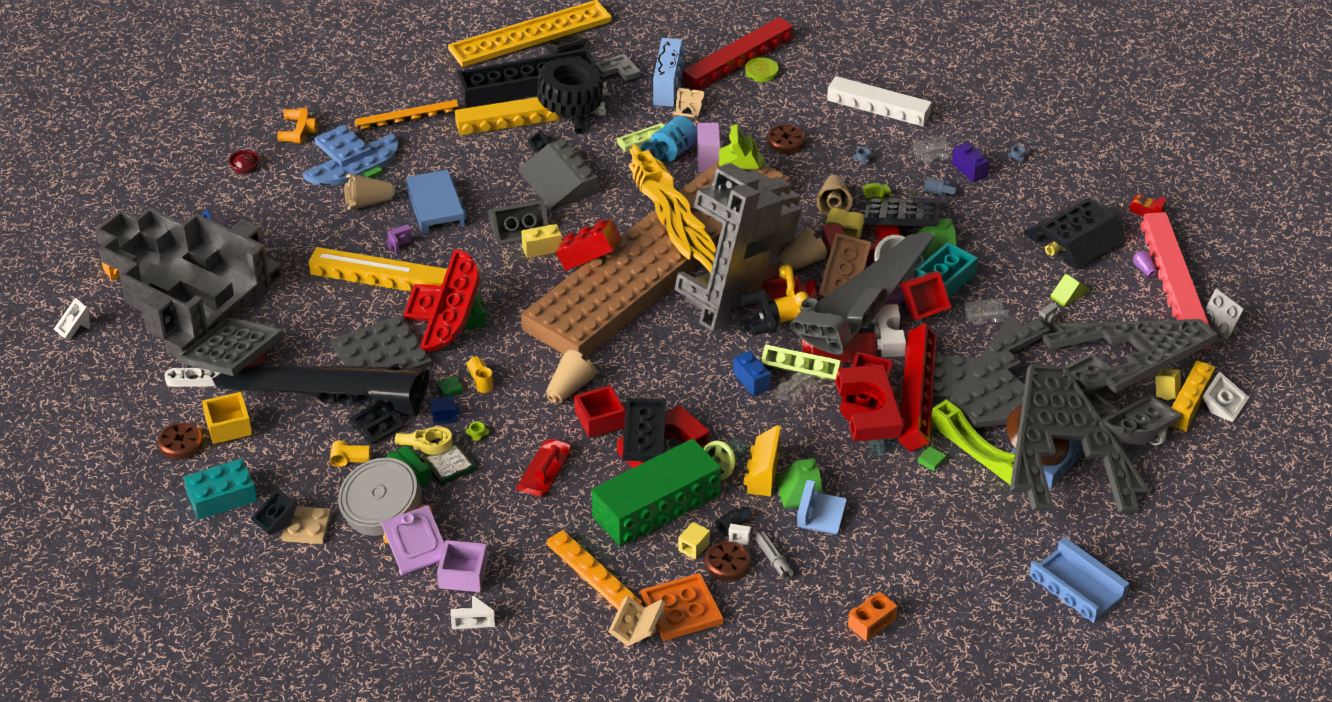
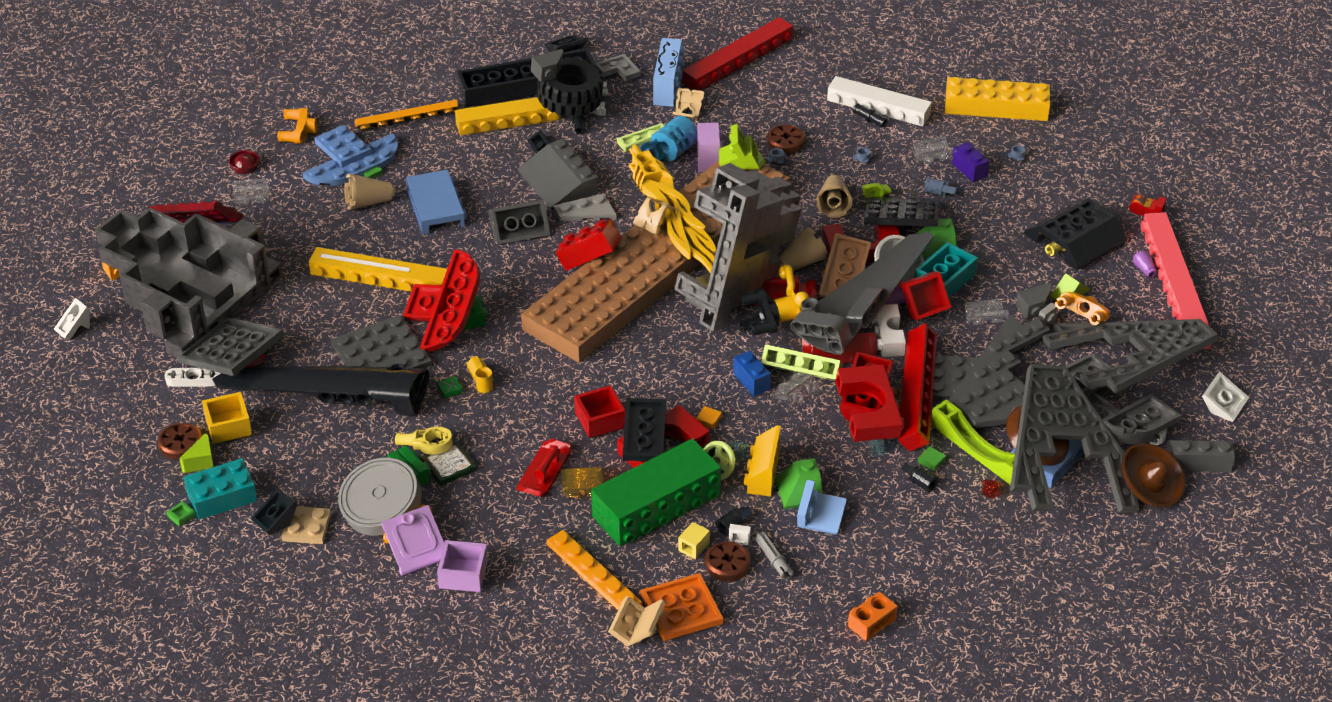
yellow piece [330,440,371,467] -> none
black slope [349,400,405,444] -> none
medium lavender bracket [386,224,412,254] -> none
clear blue brick [430,396,460,426] -> none
yellow plate [448,0,612,67] -> none
white slope [451,596,495,629] -> none
lime plate [465,421,489,441] -> none
light yellow brick [521,224,562,258] -> none
tan cone [546,350,597,403] -> none
lime tile [745,57,778,82] -> none
light yellow brick [826,208,865,239] -> none
medium blue panel [1029,537,1130,623] -> none
light yellow brick [1155,368,1181,400] -> none
yellow brick [1171,361,1215,431] -> none
light grey hinge [1204,288,1244,340] -> none
none -> dark red plate [148,200,244,223]
none -> bright green tile [166,501,196,527]
none -> lime slope [179,434,213,473]
none -> clear bracket [232,178,270,204]
none -> dark grey slope [531,49,564,82]
none -> light grey wing [554,193,617,221]
none -> clear yellow slope [561,467,603,497]
none -> tan piece [633,197,675,235]
none -> light orange tile [696,406,722,429]
none -> sand blue plate [767,148,787,164]
none -> black pin [853,103,888,128]
none -> black hinge [901,463,938,493]
none -> yellow brick [945,77,1050,121]
none -> clear red plate [981,479,1002,498]
none -> dark grey slope [1016,283,1052,319]
none -> light orange connector [1055,291,1110,325]
none -> reddish brown hat [1121,444,1185,508]
none -> dark grey slope [1166,440,1235,472]

